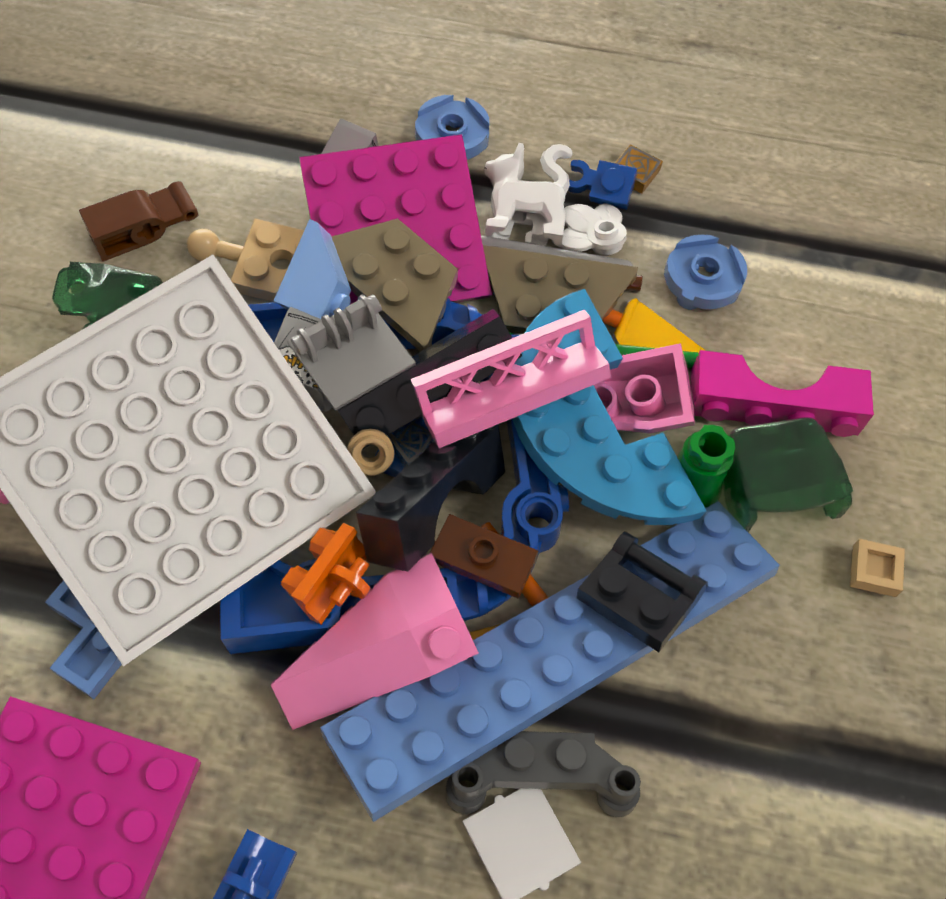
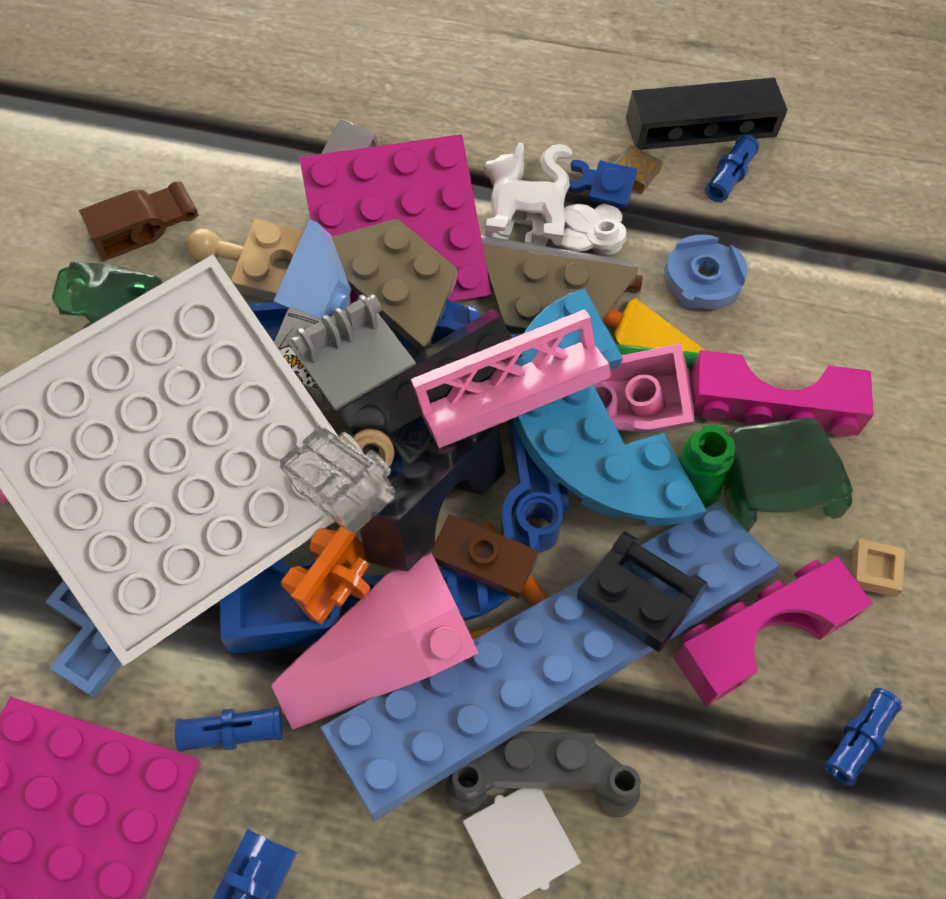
medium blue plate [415,95,490,160] -> none
none -> blue pin [175,707,283,752]
none -> clear brick [279,427,396,533]
none -> black brick [626,77,788,150]
none -> dark pink arch [673,556,873,707]
none -> blue pin [705,135,759,203]
none -> blue pin [824,688,903,786]

